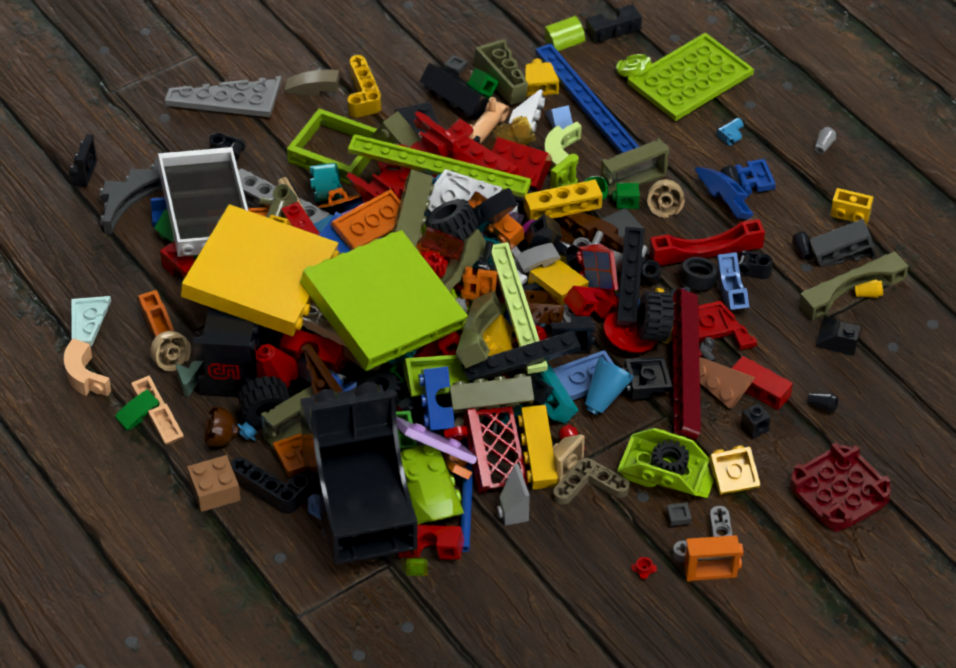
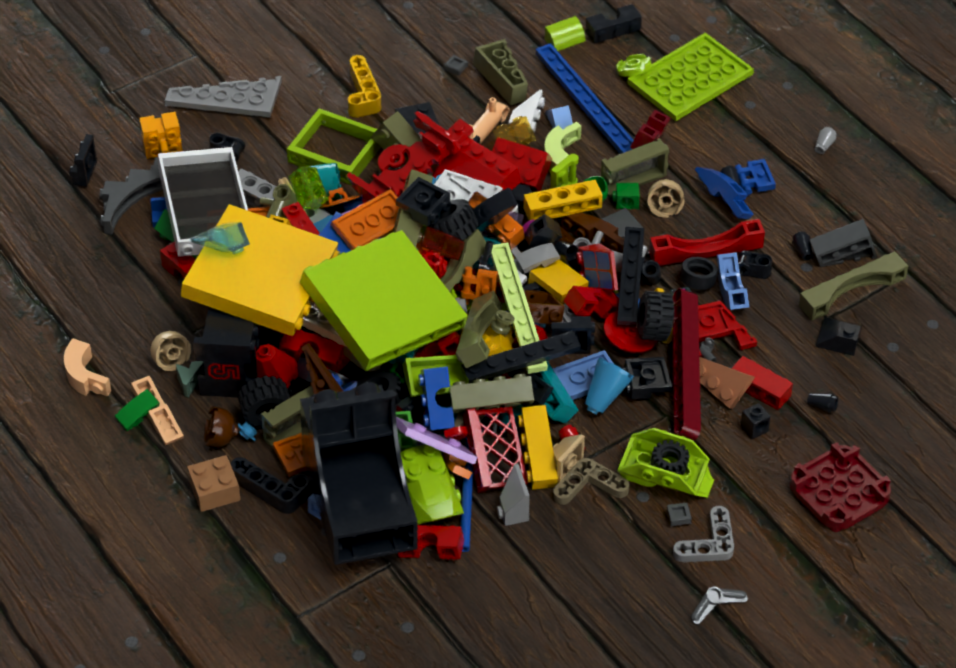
light aqua wing [72,296,111,346] -> none
orange slope [138,290,174,338] -> none
dark tan slope [284,70,340,96] -> none
lime plate [348,134,531,198] -> none
clear neon green slope [406,558,428,576] -> none
black slope [419,63,497,118] -> none
green brick [467,68,499,97] -> none
yellow torso [525,59,559,97] -> none
red plate [631,557,657,579] -> none
orange window [684,535,743,581] -> none
yellow plate [709,446,760,495] -> none
dark azure piece [716,118,743,146] -> none
yellow brick [830,188,874,225] -> none
yellow cone [855,279,883,298] -> none
none -> light orange brick [139,111,182,159]
none -> clear light blue slope [191,222,250,254]
none -> clear neon green brick [288,167,329,209]
none -> black plate [396,177,451,227]
none -> olive wheel [491,310,515,335]
none -> dark red arch [630,110,671,149]
none -> piece [691,587,748,624]

